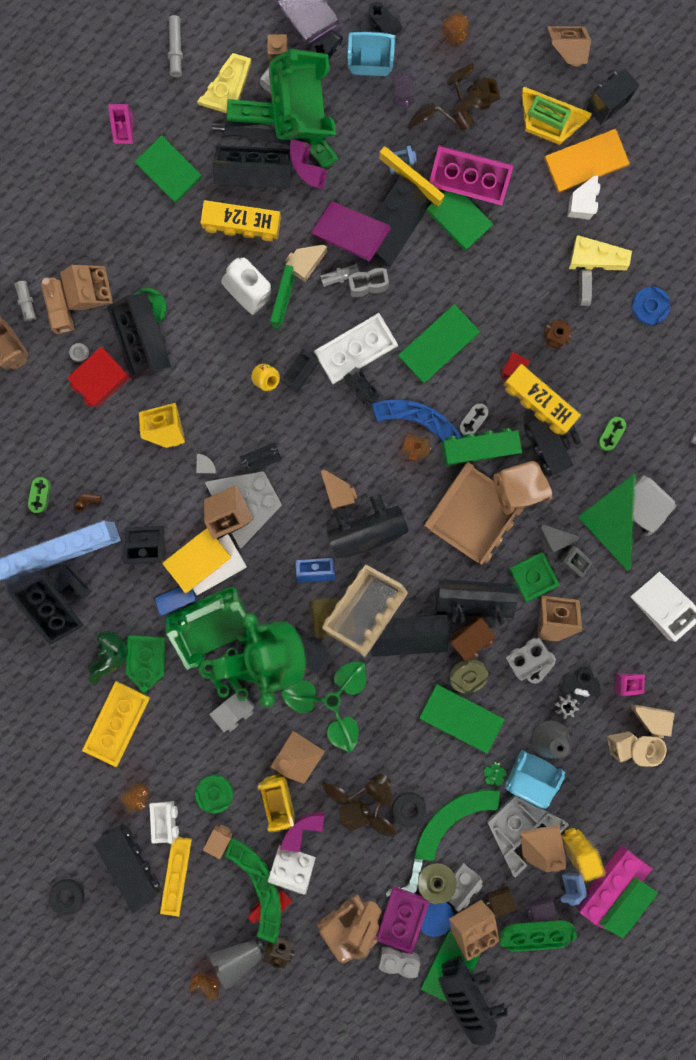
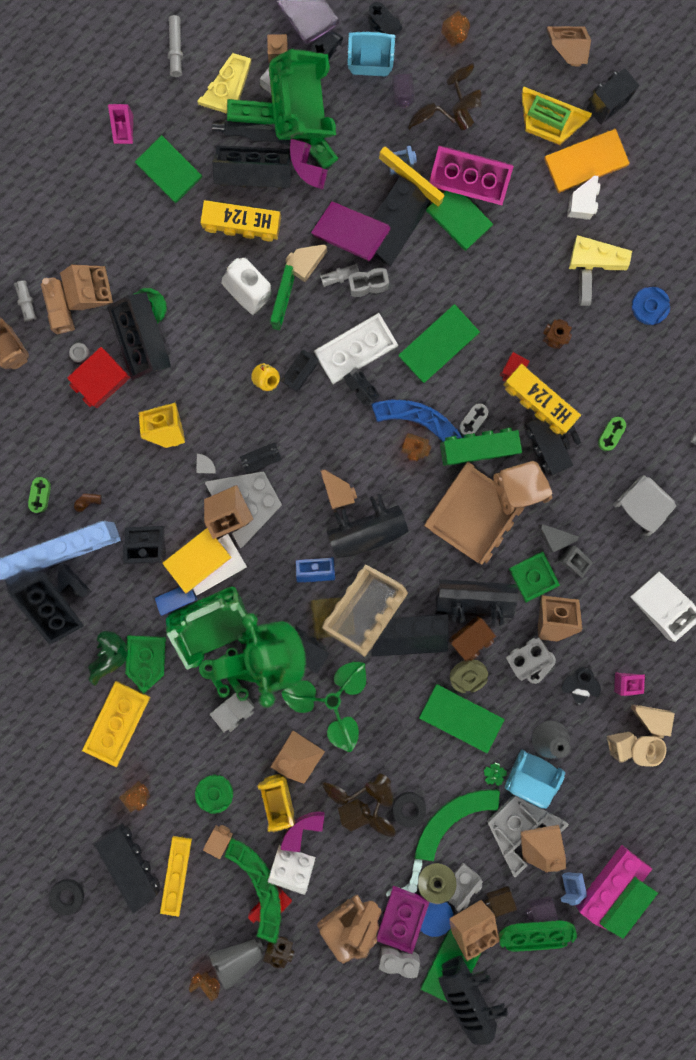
white bracket [150,801,179,844] -> none
dark brown brick [467,77,501,110] -> none
light grey gear [554,694,579,719] -> none
yellow brick [561,828,604,881] -> none
green tile [578,474,636,571] -> none

